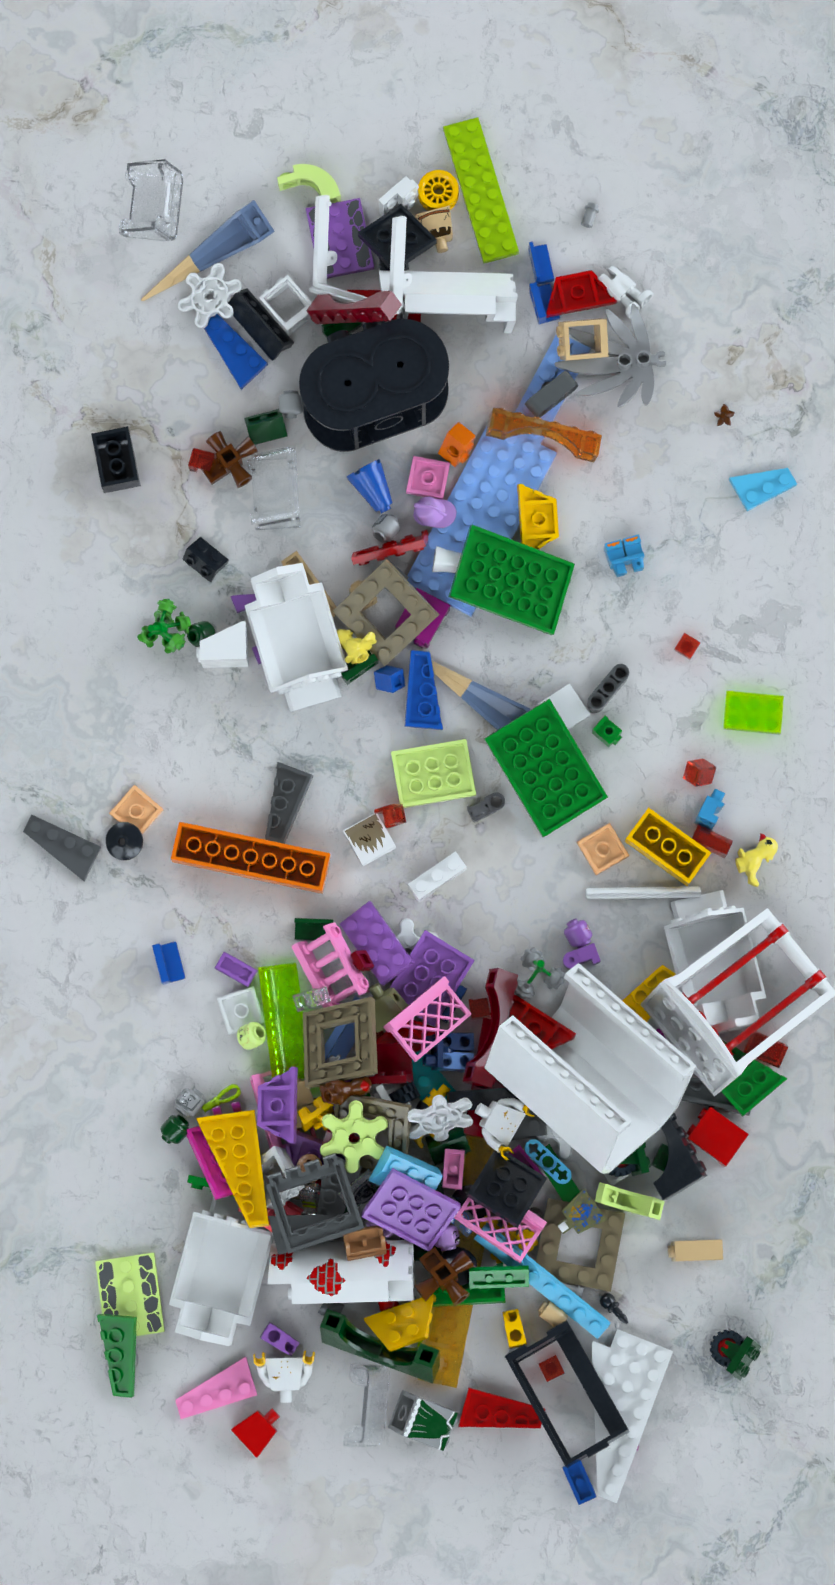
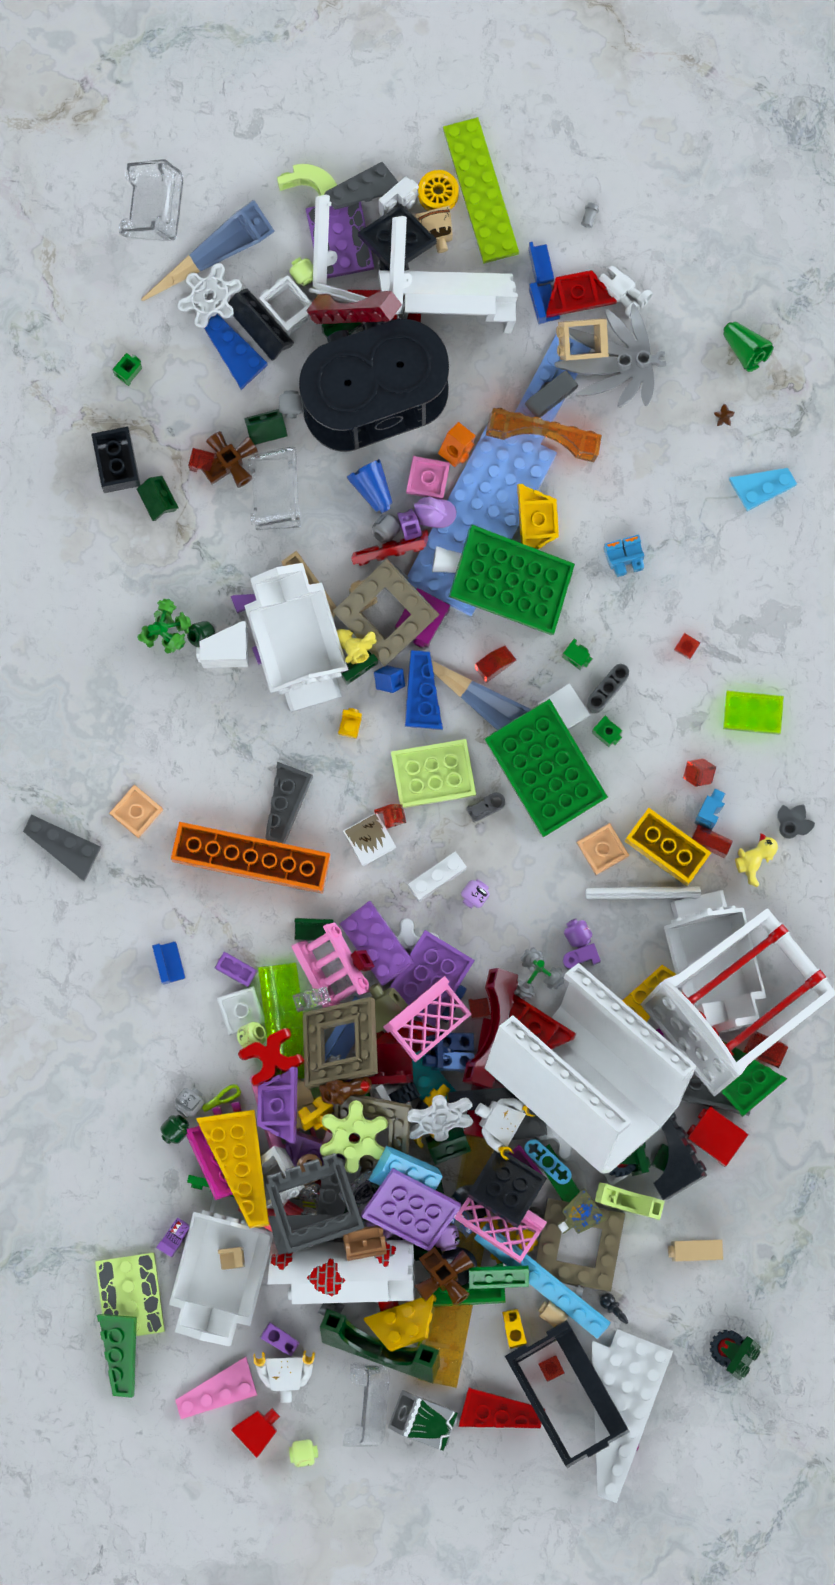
black dish [106,822,143,860] -> none
black bracket [182,537,229,582] -> none
bright pink slope [441,1149,465,1190] -> none
blue plate [562,1460,597,1505] -> none
none -> green brick [112,353,142,386]
none -> dark green panel [136,476,179,521]
none -> medium lavender leg [156,1218,190,1257]
none -> tan panel [218,1247,245,1270]
none -> red piece [238,1028,305,1086]
none -> yellowish green head [289,257,313,286]
none -> yellowish green head [289,1439,319,1467]
none -> dark grey wing [324,162,399,210]
none -> yellow bracket [338,708,362,739]
none -> medium lavender leg [397,509,422,541]
none -> lavender head [461,879,490,909]
none -> clear red slope [475,646,517,683]
none -> green brick [562,639,593,671]
none -> green cone [723,321,774,372]
none -> dark grey plate [777,805,815,839]

